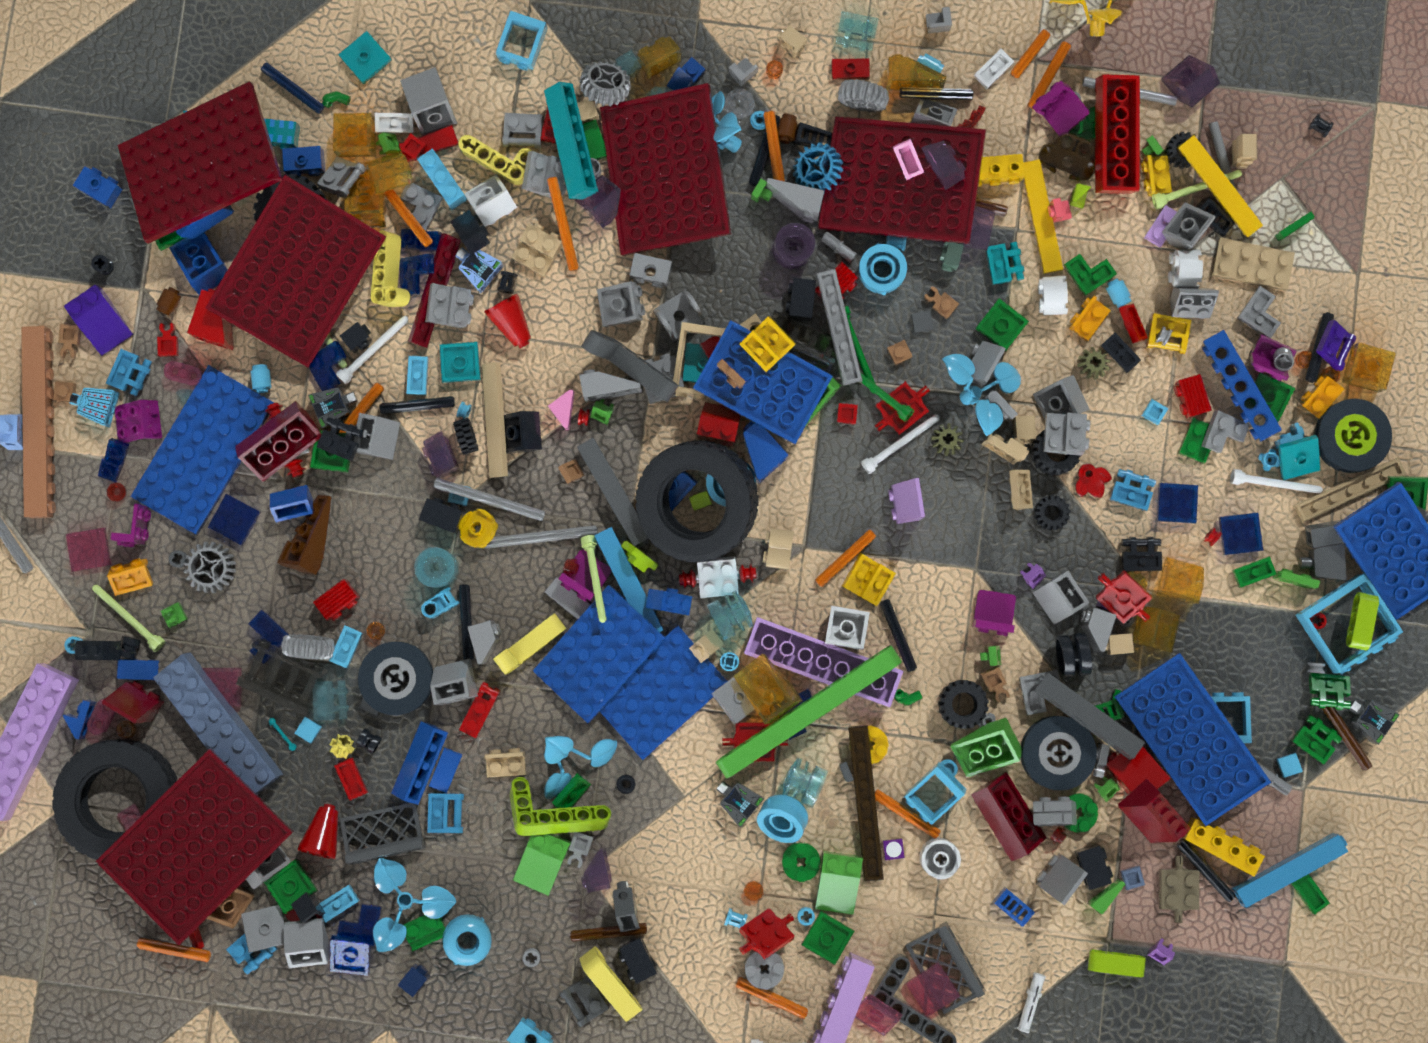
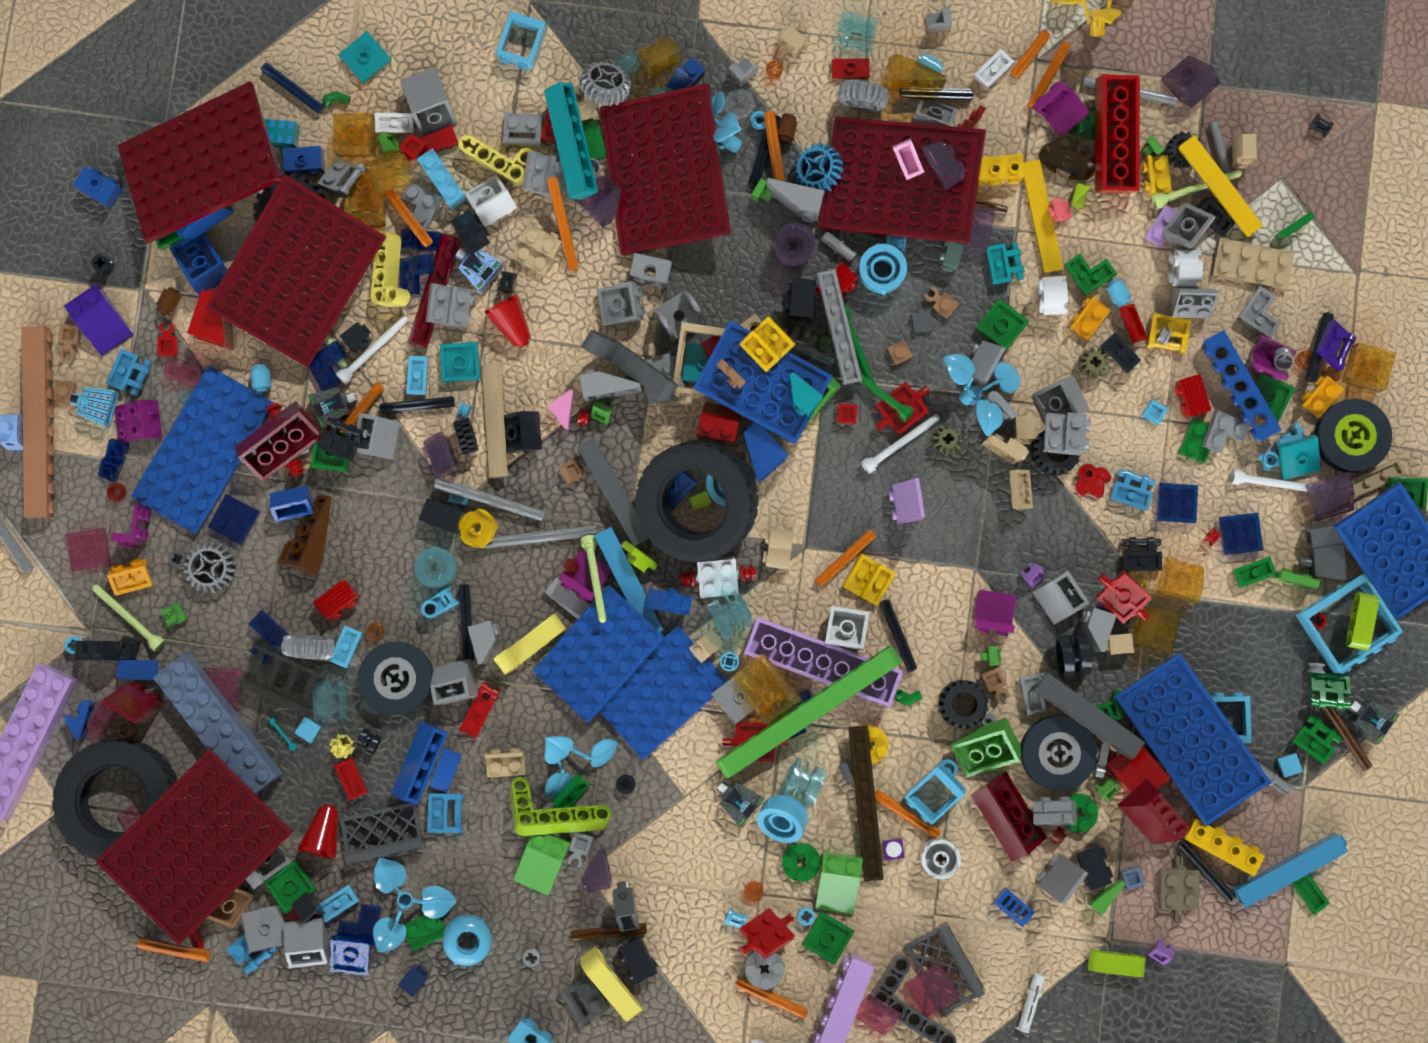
black slope [792,122,833,148] -> none
black tyre [1034,495,1071,531] -> none
none -> teal slope [789,372,823,416]
none -> clear purple slope [1305,472,1355,521]

